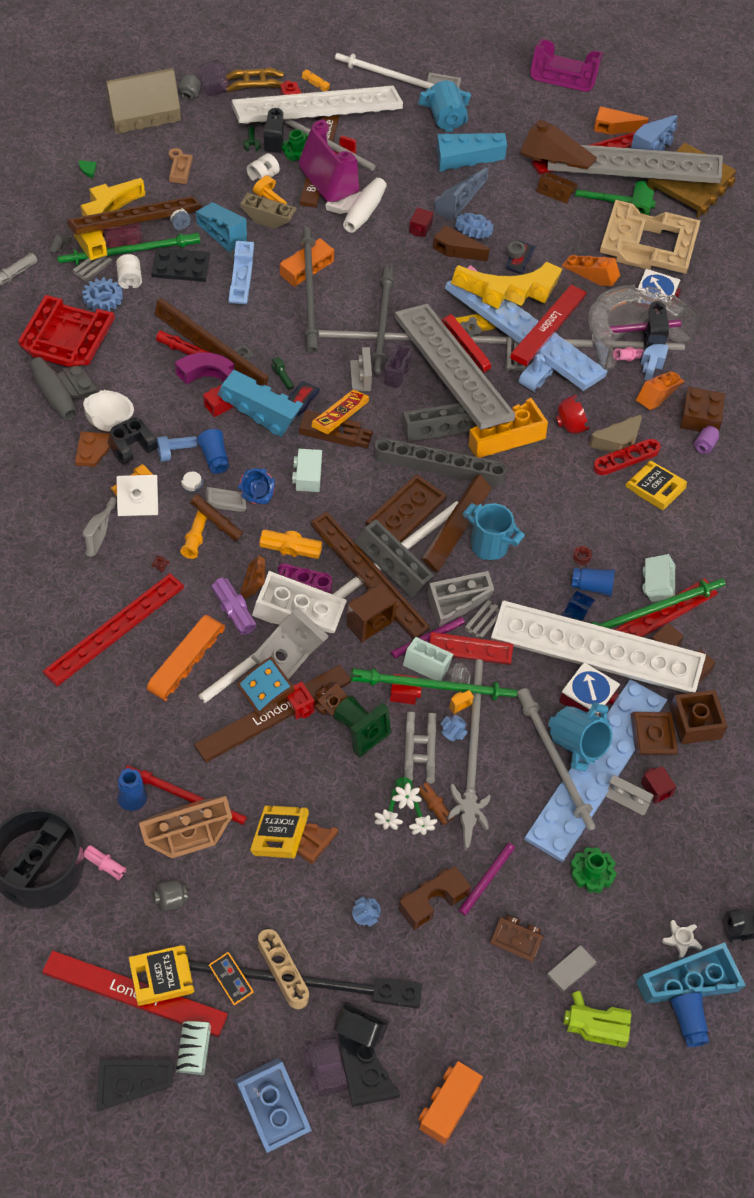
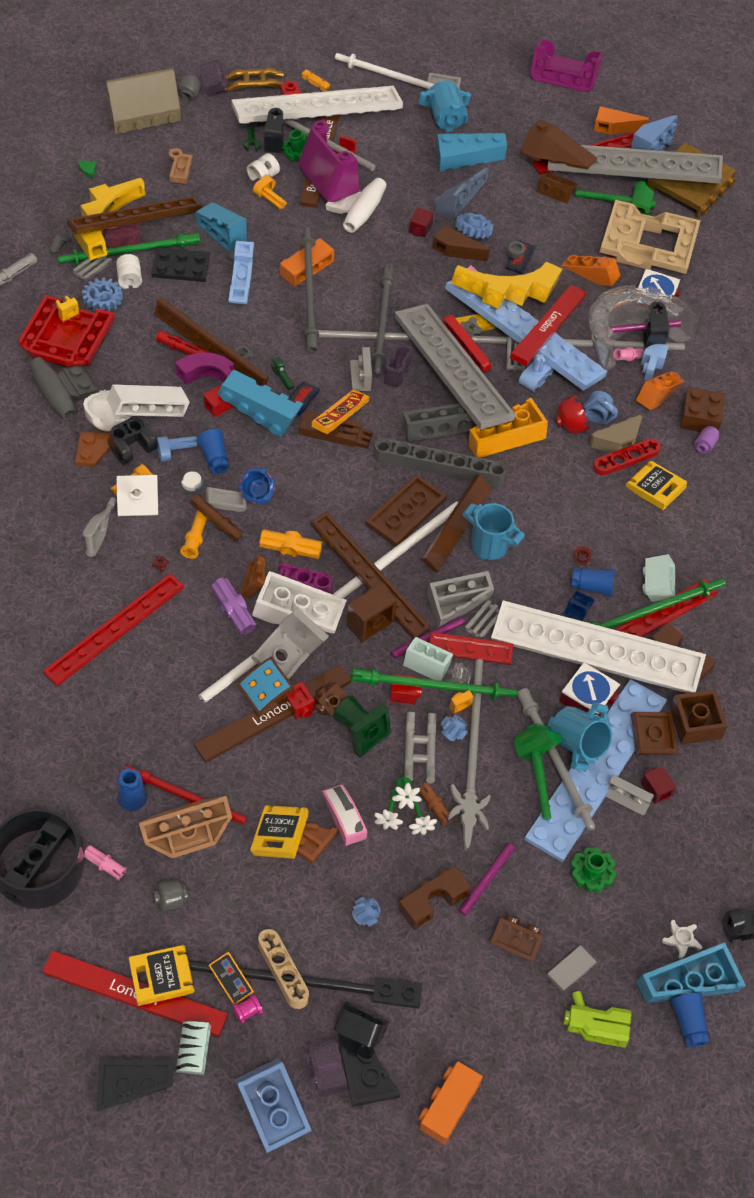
orange beam [147,614,225,701] -> none
sand blue piece [170,208,191,230] -> none
dark tan slope [240,193,296,229] -> none
light aqua brick [292,449,322,492] -> none
dark grey brick [355,519,434,599] -> none
none -> yellow tile [56,296,79,321]
none -> white brick [106,385,190,417]
none -> dark pink bush [232,994,263,1025]
none -> slope [322,784,367,846]
none -> green piece [514,723,561,820]
none -> medium blue piece [583,391,618,425]

